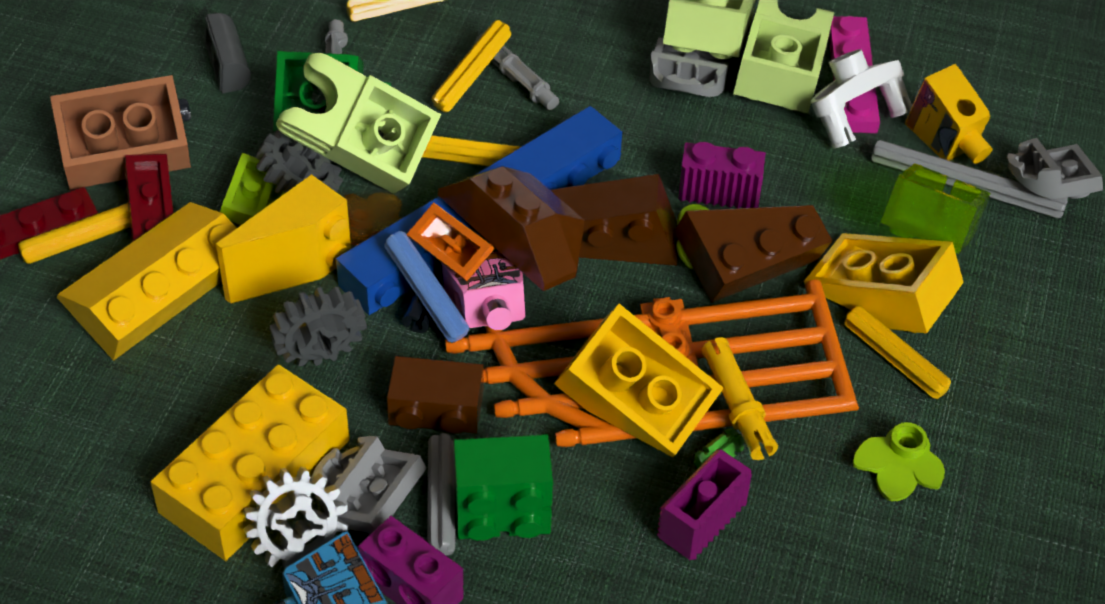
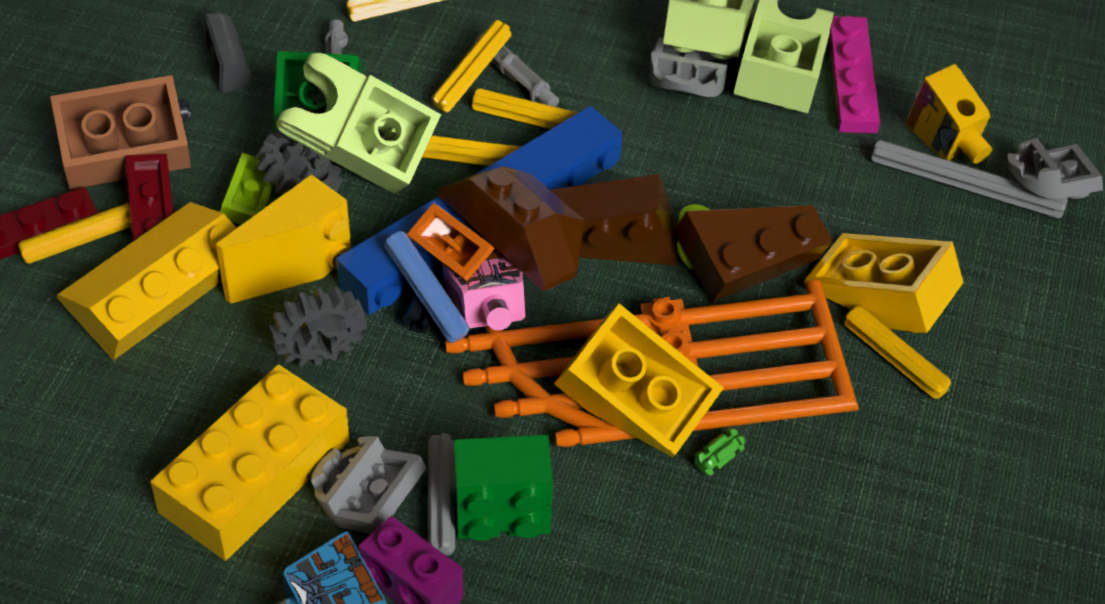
light grey gear [243,467,348,569] -> none
clear orange plate [343,192,402,245] -> none
reddish brown brick [387,356,484,434] -> none
magenta brick [657,449,752,560] -> none
magenta brick [678,142,766,209] -> none
yellow pin [702,337,778,460] -> none
white connector [811,49,913,149] -> none
lime plate [853,422,945,502] -> none
clear neon green piece [881,163,991,254] -> none
none -> yellow axle [472,88,579,130]

